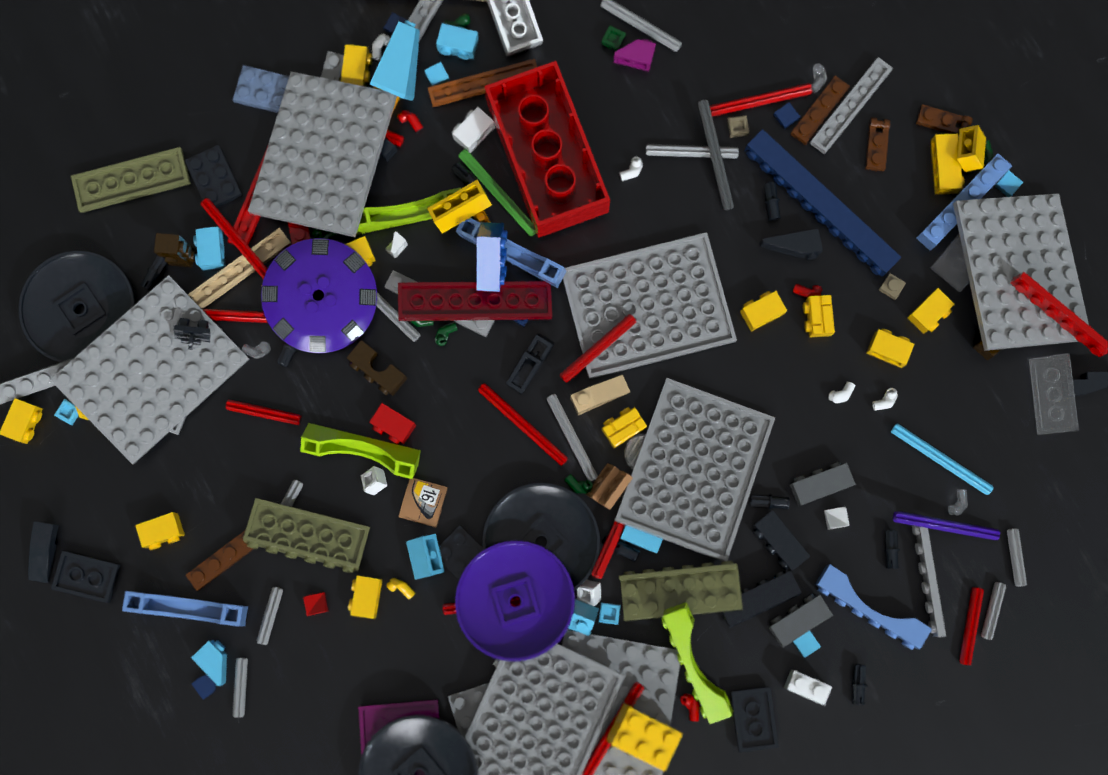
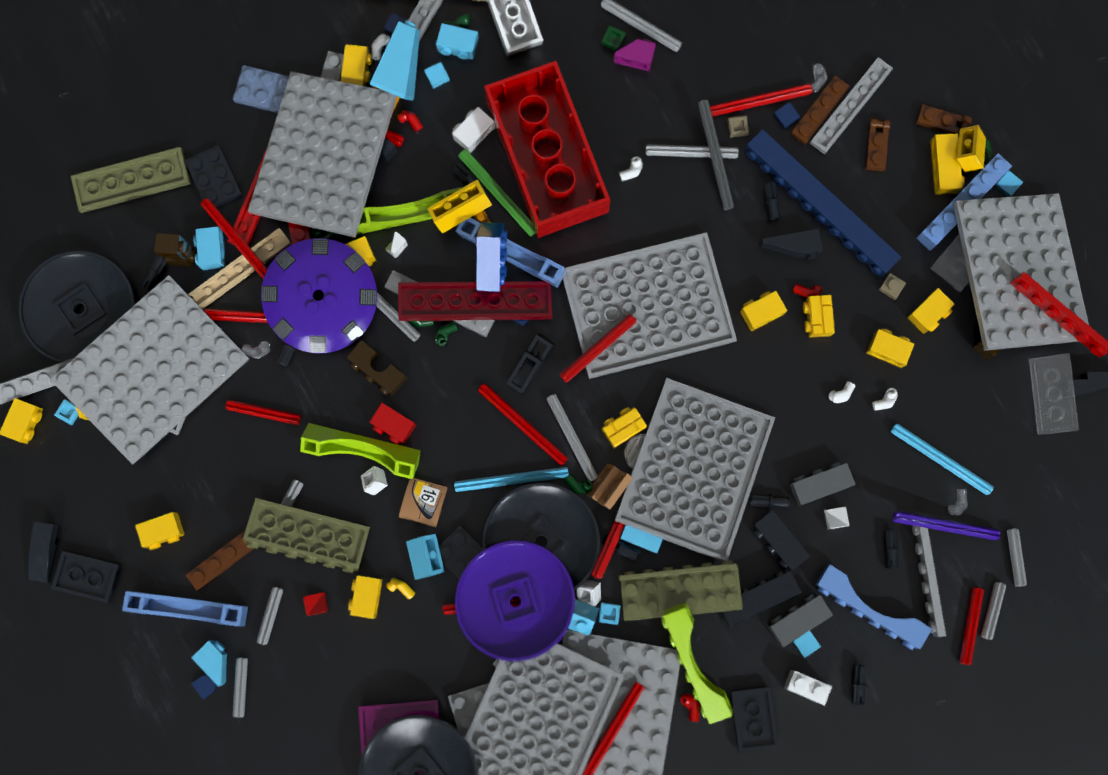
black hips [174,318,211,350] -> none
dark orange plate [428,59,537,107] -> none
tan slope [570,375,630,415] -> none
yellow brick [606,704,683,772] -> none
none -> medium azure axle [454,467,569,492]

